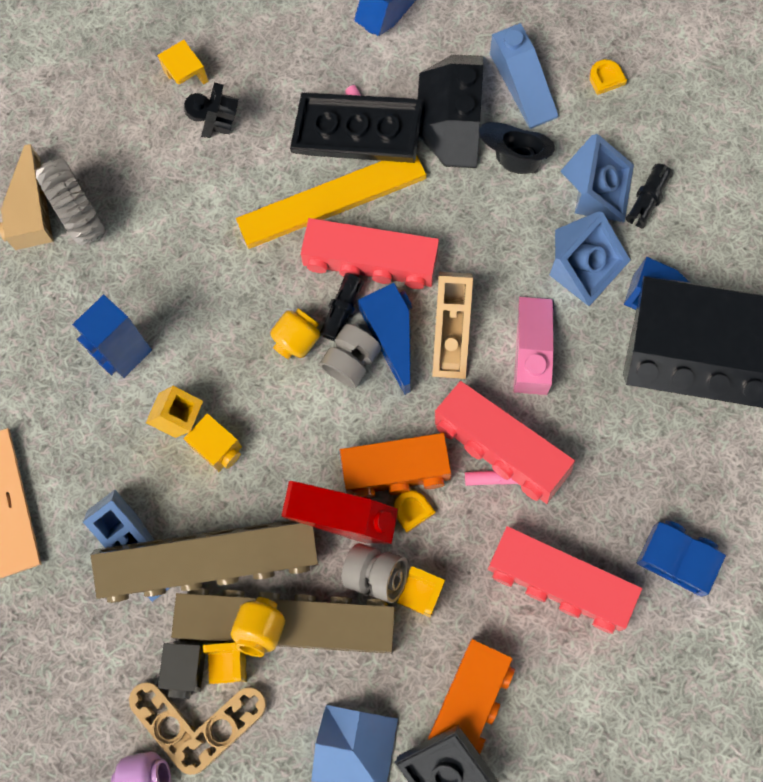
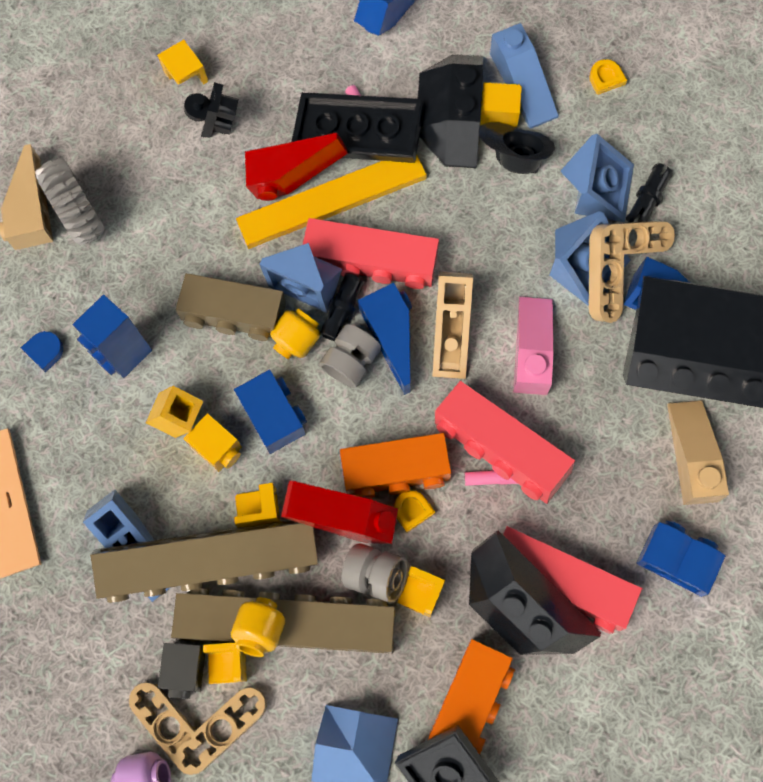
none -> blue tile [21,331,63,373]
none -> dark tan brick [175,273,286,341]
none -> blue brick [234,369,307,454]
none -> yellow panel [234,483,280,528]
none -> red slope [245,133,347,201]
none -> medium blue slope [259,243,342,313]
none -> black wedge [469,531,602,655]
none -> yellow panel [480,82,522,127]
none -> tan beam [589,221,675,323]
none -> tan slope [667,401,729,505]

